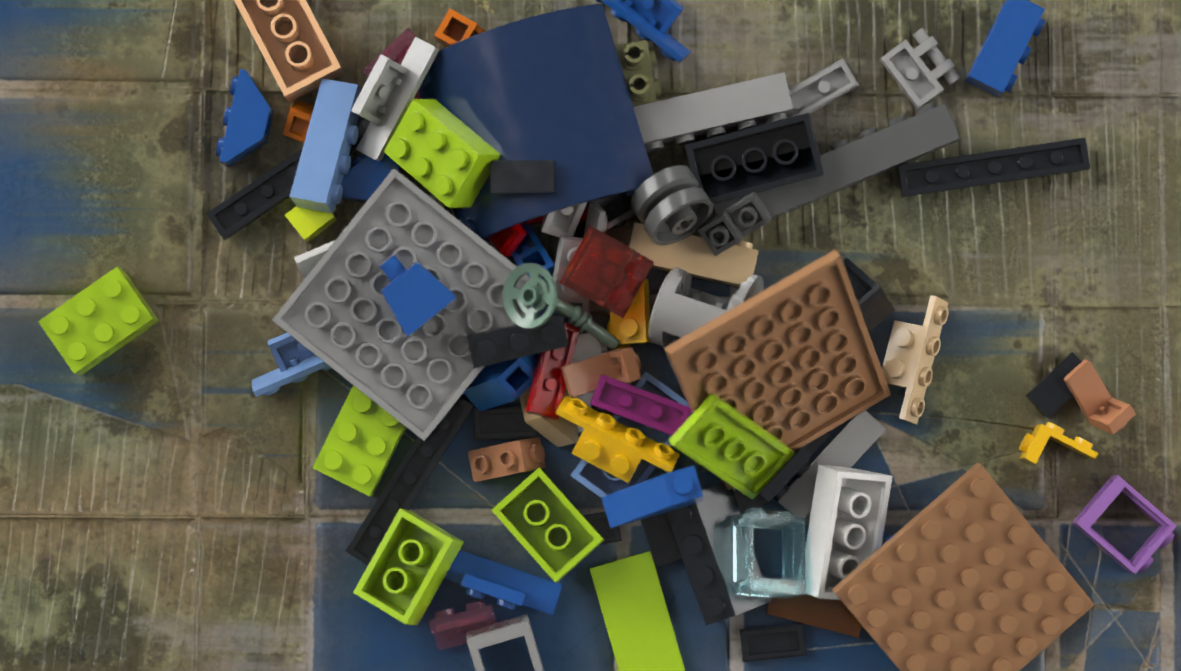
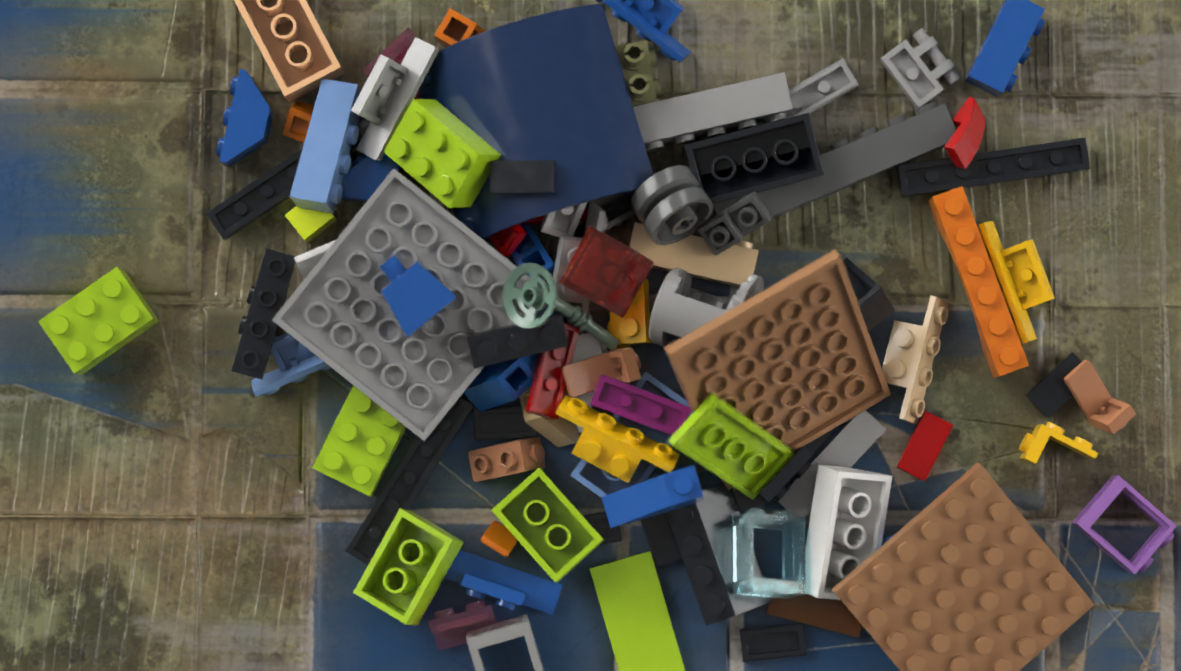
none -> black bracket [231,248,296,380]
none -> orange slope [480,521,518,557]
none -> red tile [896,410,954,482]
none -> orange arch [928,186,1029,378]
none -> red slope [944,97,986,169]
none -> yellow bracket [979,221,1055,344]

